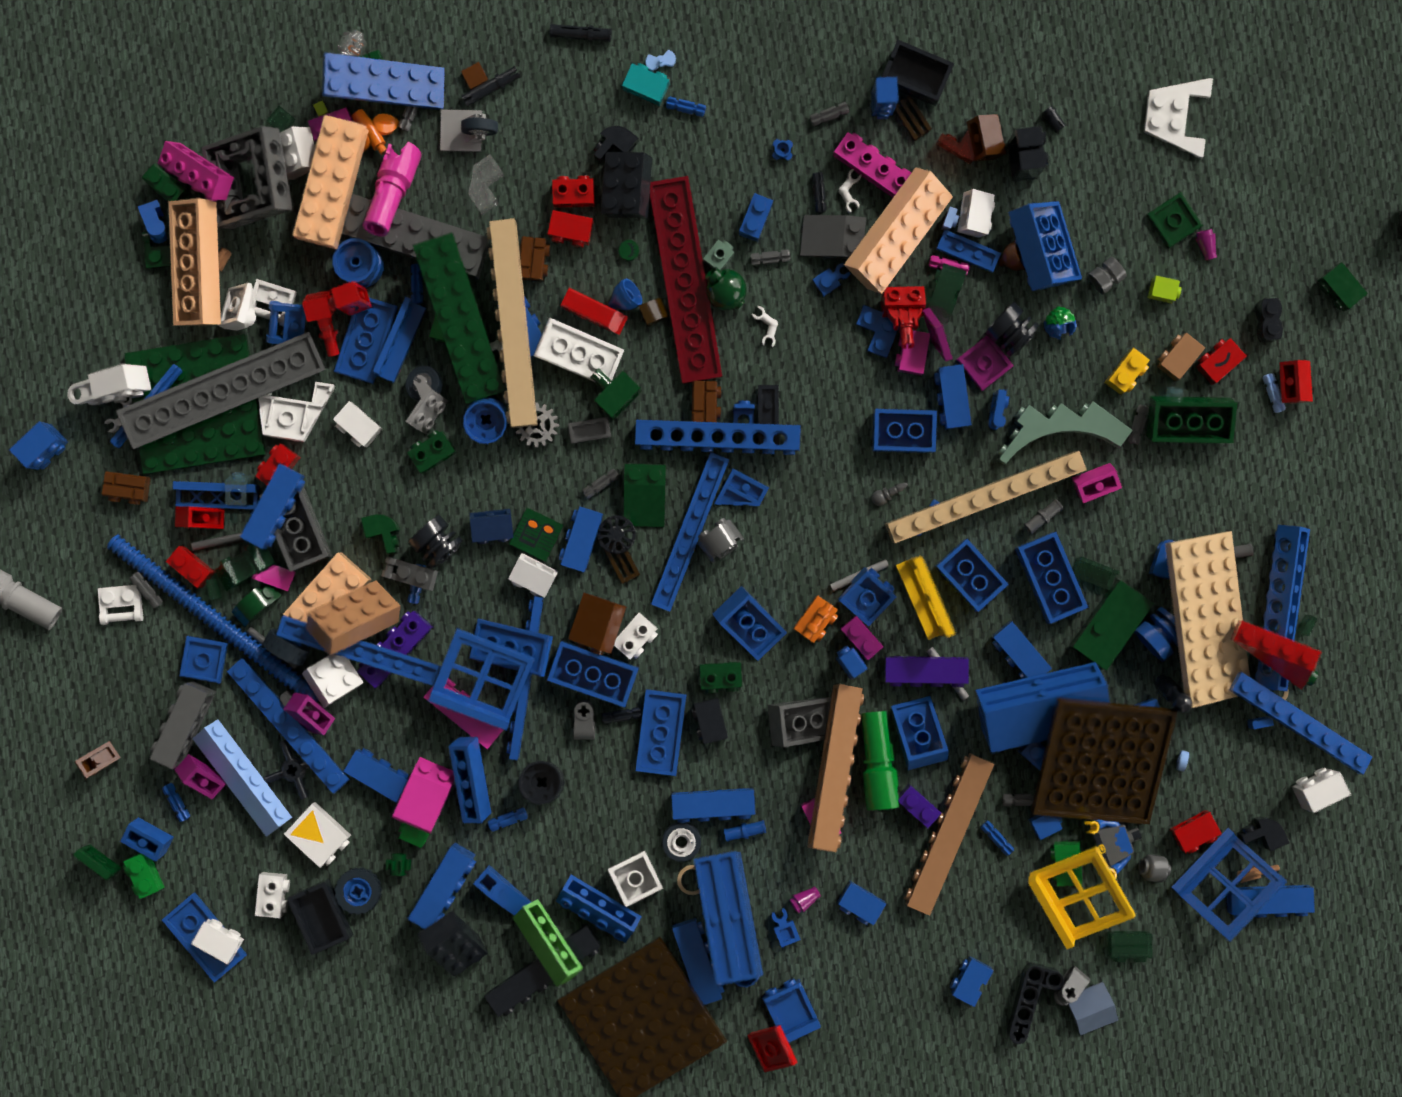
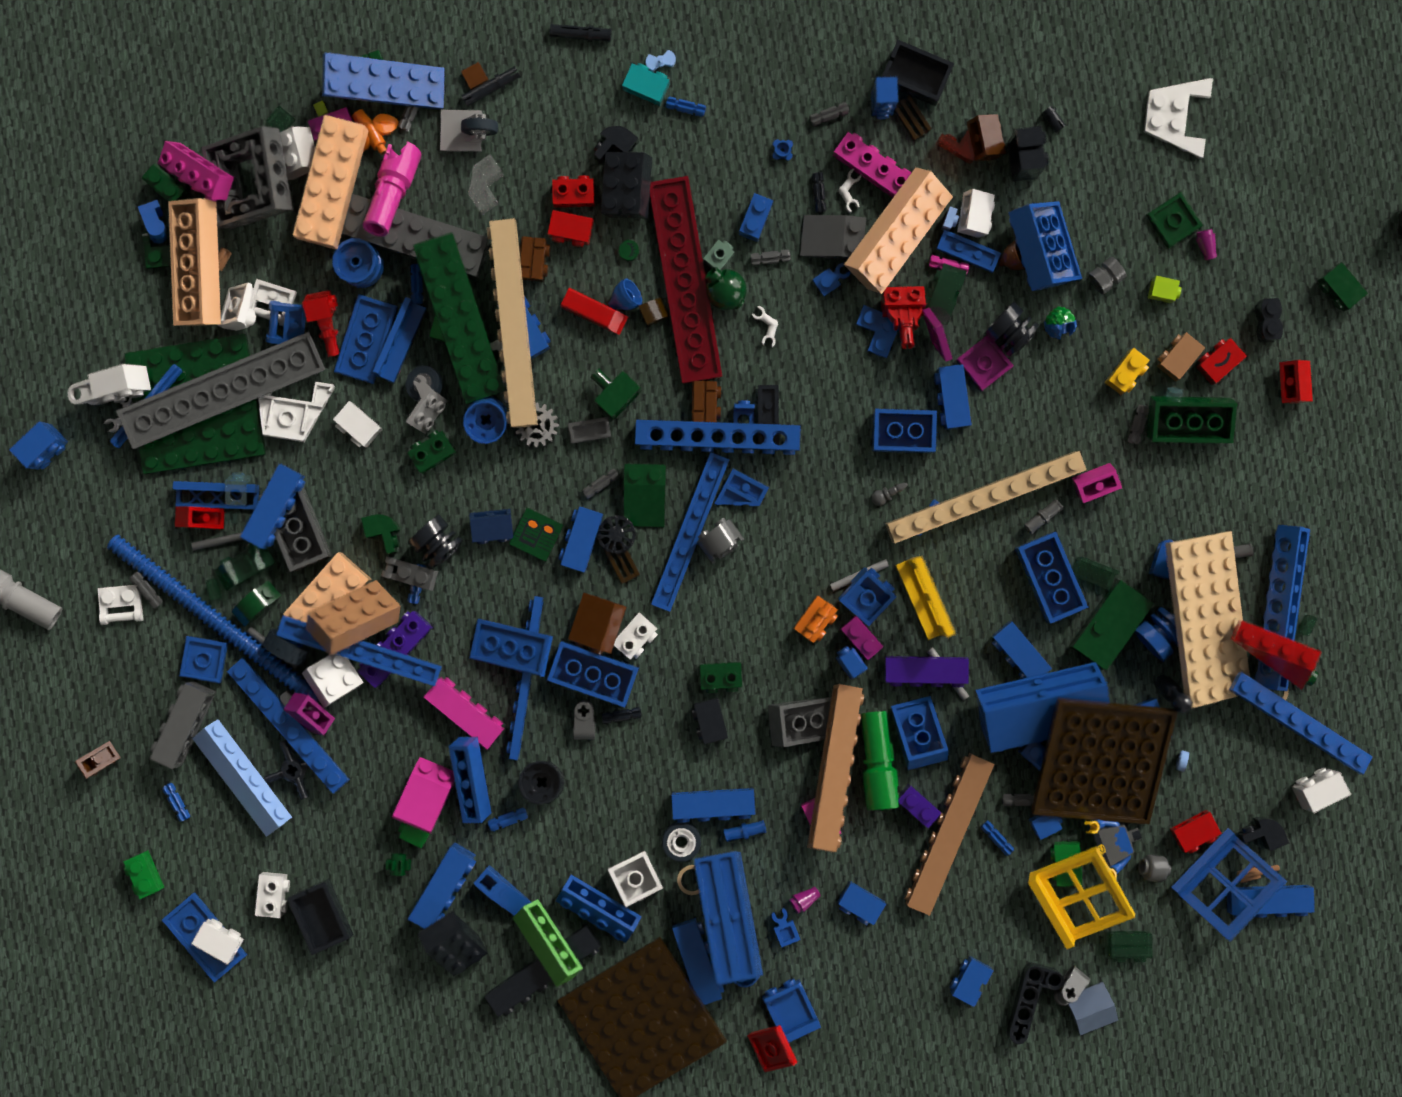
dark green tile [73,844,121,880] -> none
reddish brown brick [102,471,151,505] -> none
blue brick [120,817,174,861] -> none
red brick [166,546,216,588] -> none
magenta brick [175,754,226,799] -> none
dark pink tile [252,565,296,591] -> none
red brick [255,444,301,486] -> none
white brick [284,802,351,867] -> none
red brick [331,281,372,316] -> none
black wheel [335,867,382,915] -> none
clear head [337,29,368,57] -> none
blue brick [343,748,409,803] -> none
blue window [429,628,534,730] -> none
white brick [508,553,558,598] -> none
white tile [534,318,624,382] -> none
blue plate [635,689,687,776] -> none
blue slope [713,586,787,661] -> none
dark pink brick [895,330,930,376] -> none
blue brick [934,539,1009,612] -> none
blue plate [988,389,1009,430] -> none
sand green arch [997,401,1133,465] -> none
blue tile [1247,716,1274,729] -> none
light blue axle [1263,373,1286,413] -> none

